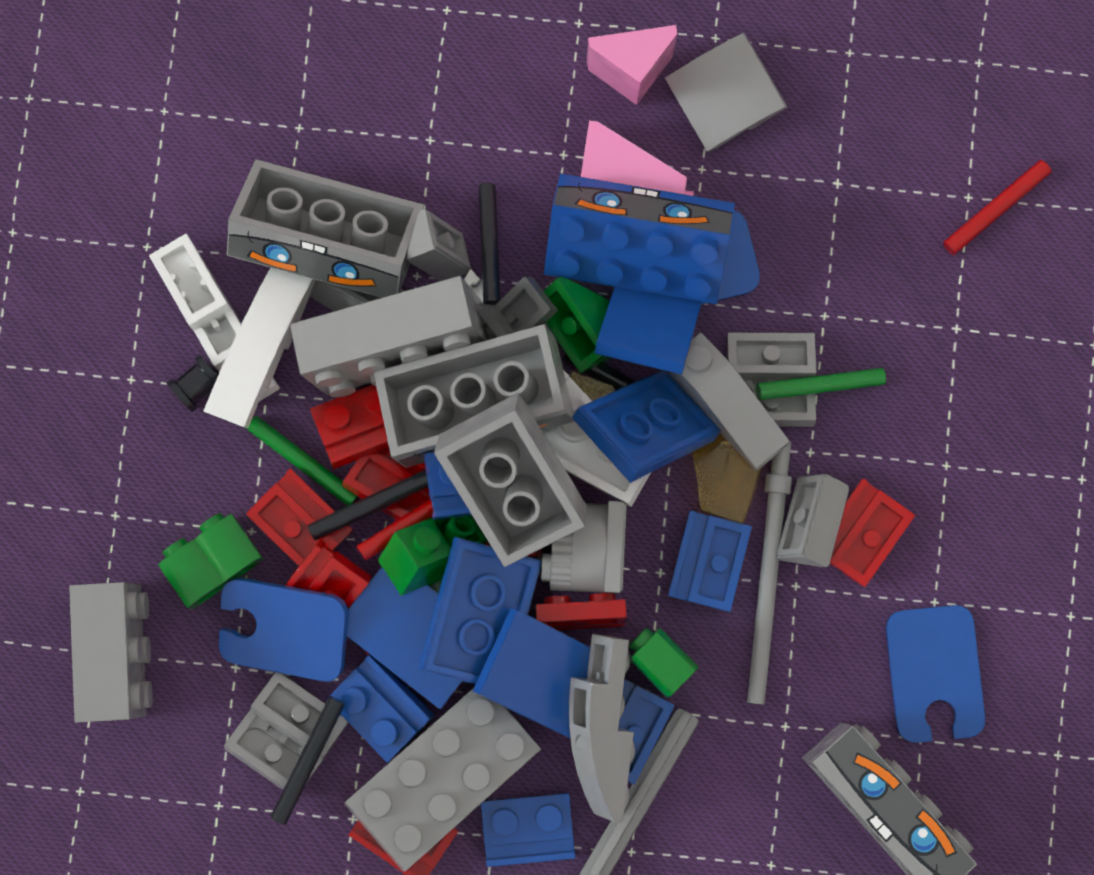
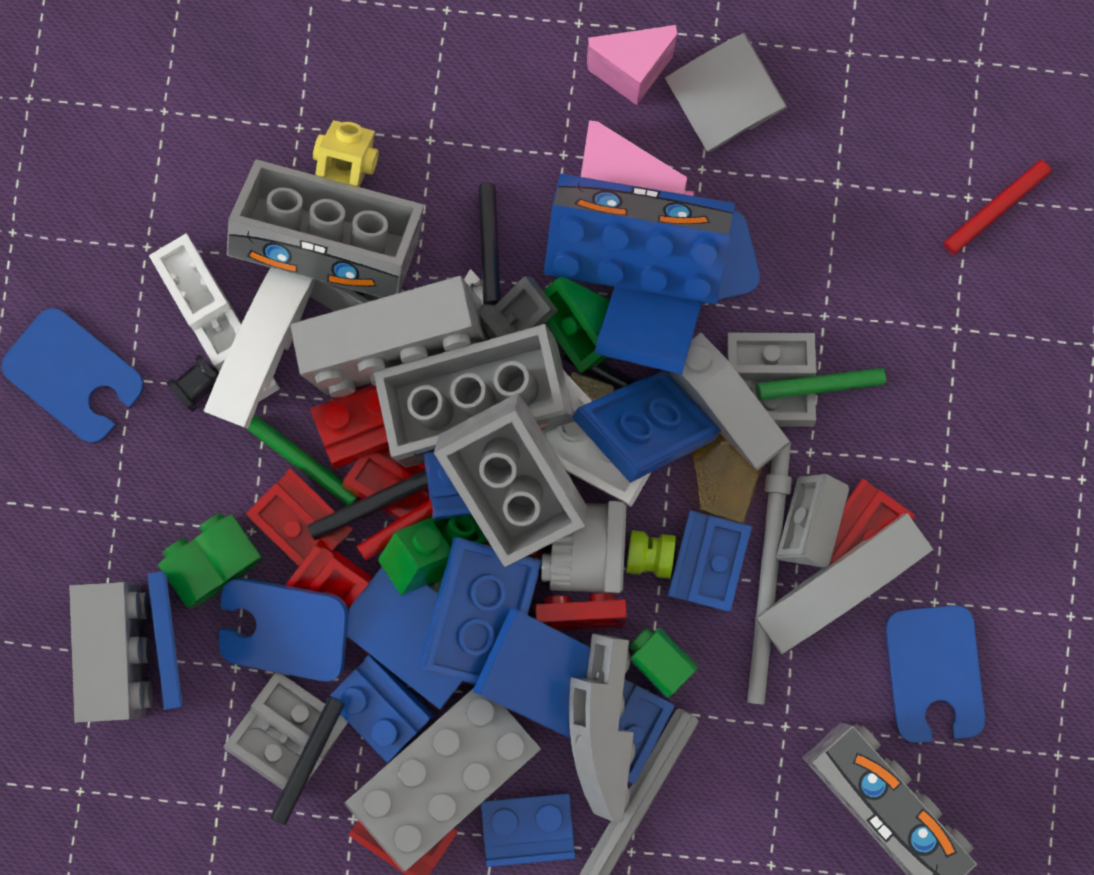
light grey slope [407,209,471,281] -> none
none -> blue piece [1,308,144,443]
none -> blue tile [146,571,183,710]
none -> light yellow brick [313,120,379,187]
none -> lime wheel [626,530,676,579]
none -> light grey slope [755,513,934,654]

